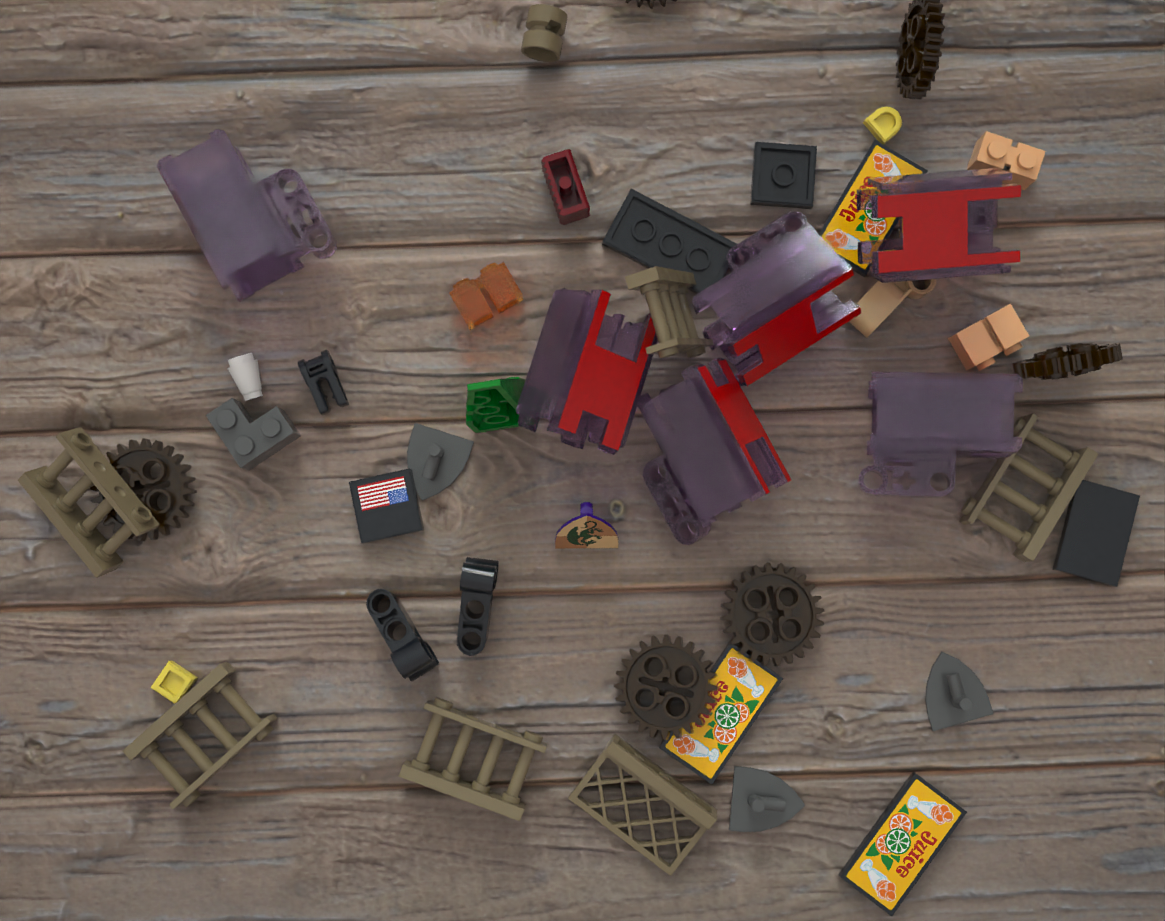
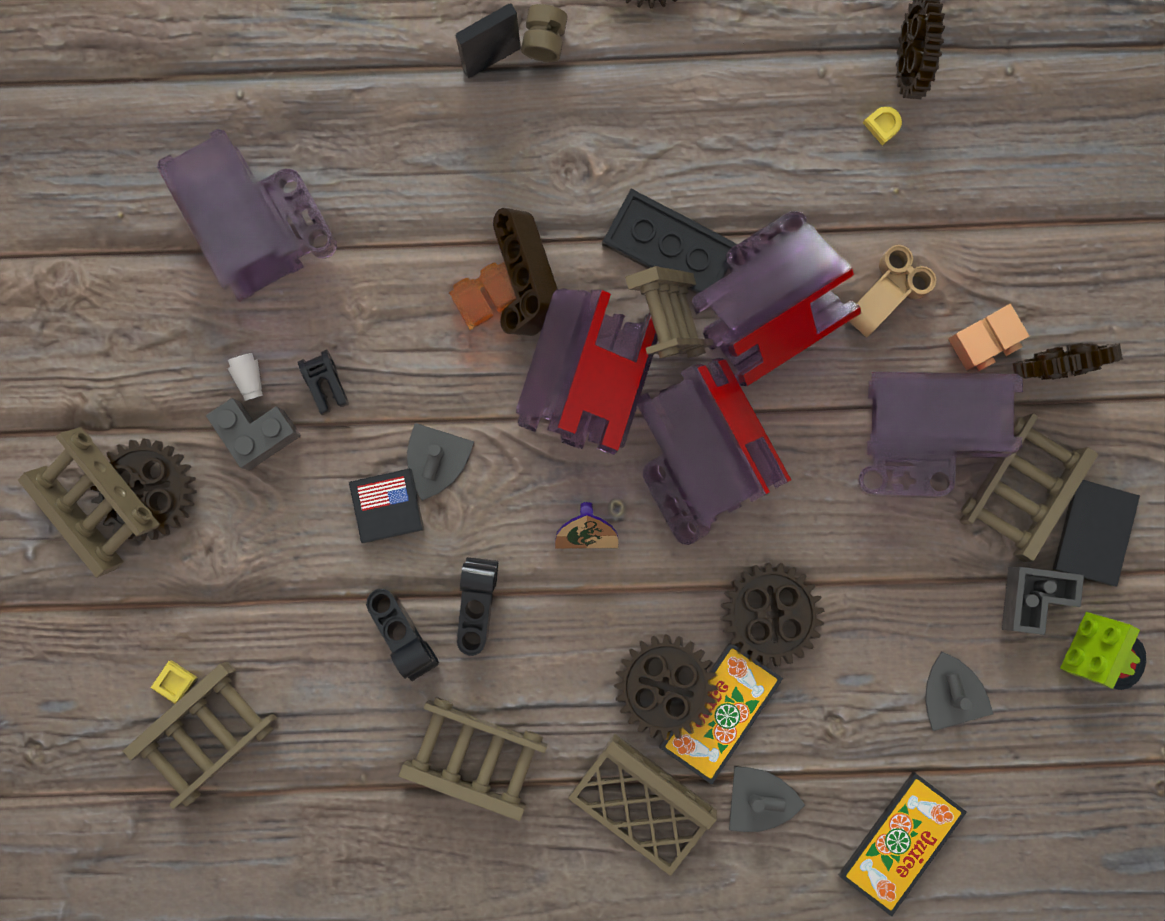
green wedge [466,377,535,433] -> none
dark red brick [541,149,590,225] -> none
black tile [750,142,817,209] -> none
tile [811,140,928,277] -> none
piece [857,168,1021,283] -> none
light nougat piece [966,131,1046,190] -> none
none -> black tile [455,4,521,79]
none -> dark brown beam [493,208,562,336]
none -> dark grey brick [1002,567,1084,635]
none -> lime plate [1060,612,1146,690]

